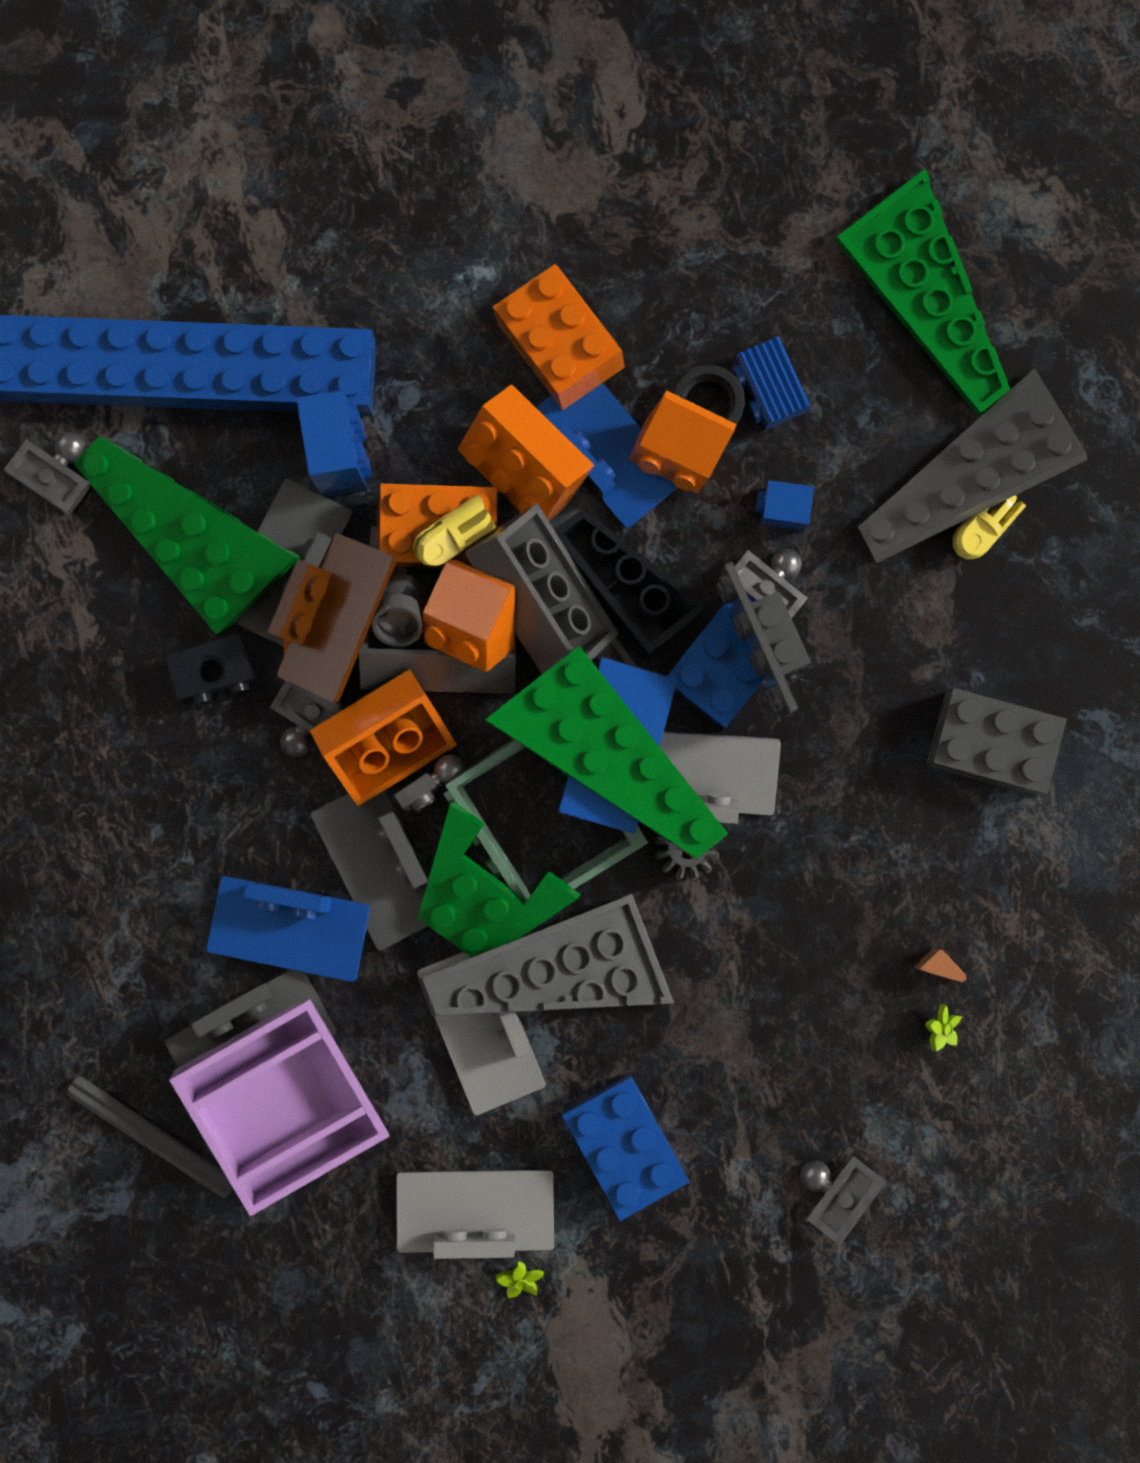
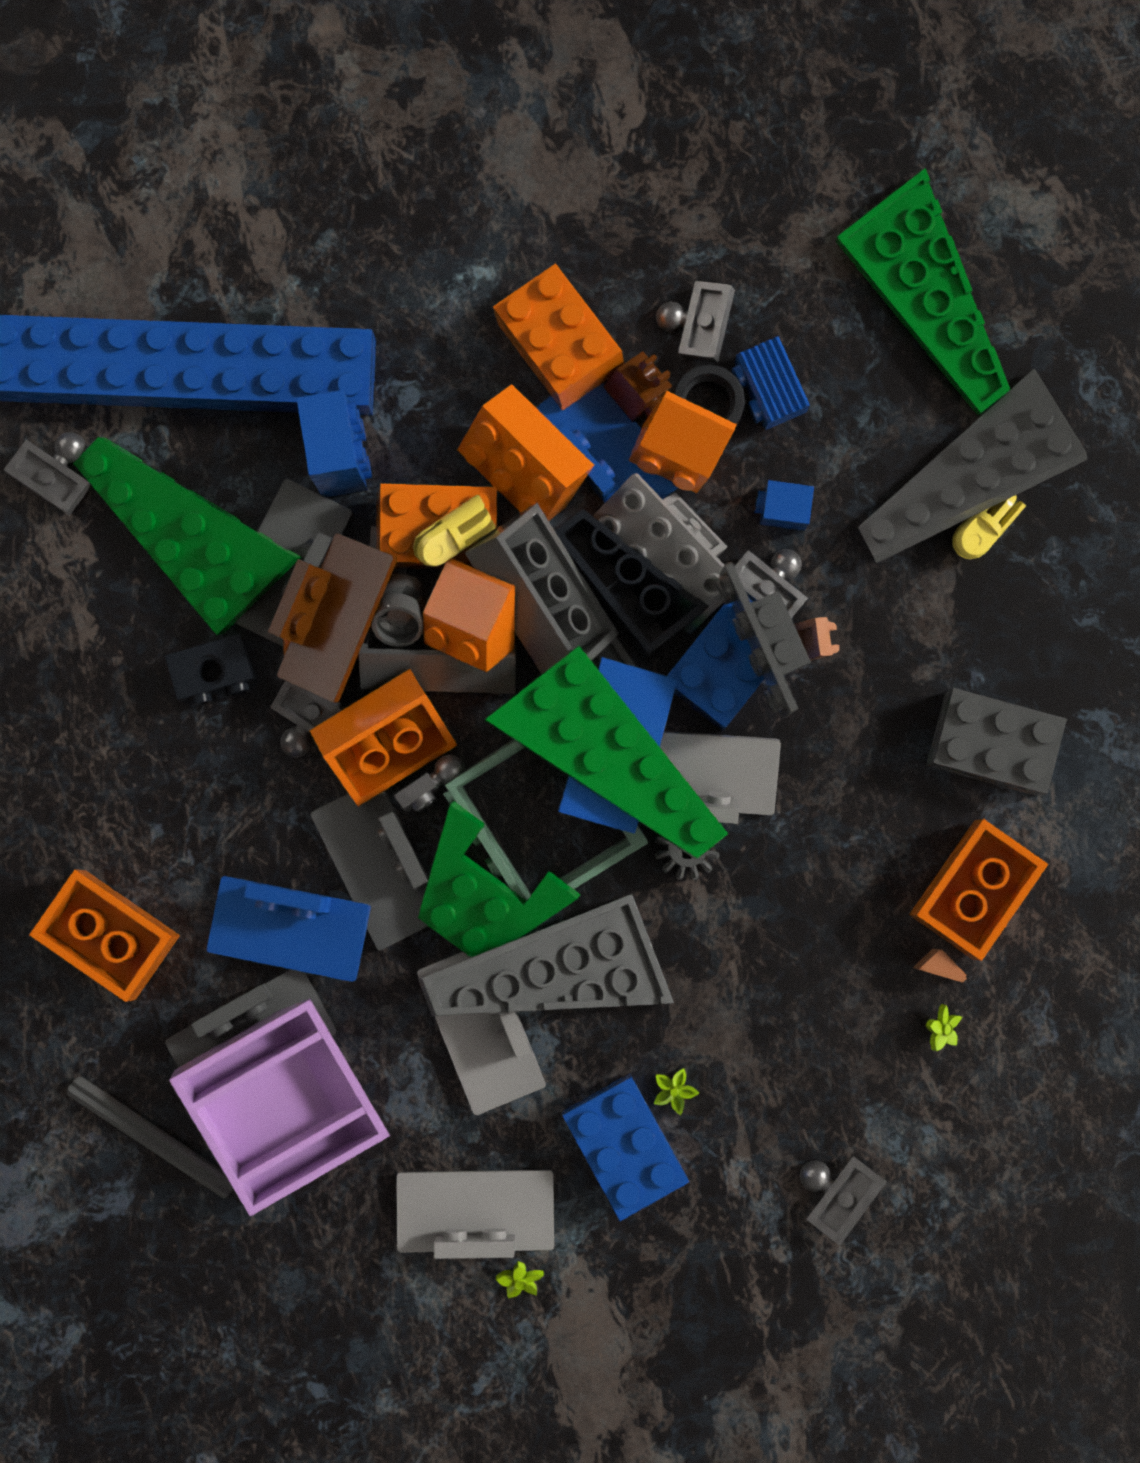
none -> orange brick [29,869,180,1002]
none -> light grey bracket [593,473,727,634]
none -> reddish brown brick [604,351,672,422]
none -> lime plant [654,1068,699,1116]
none -> flat silver plate [656,281,735,363]
none -> nougat tile [794,617,840,661]
none -> orange brick [909,819,1048,961]

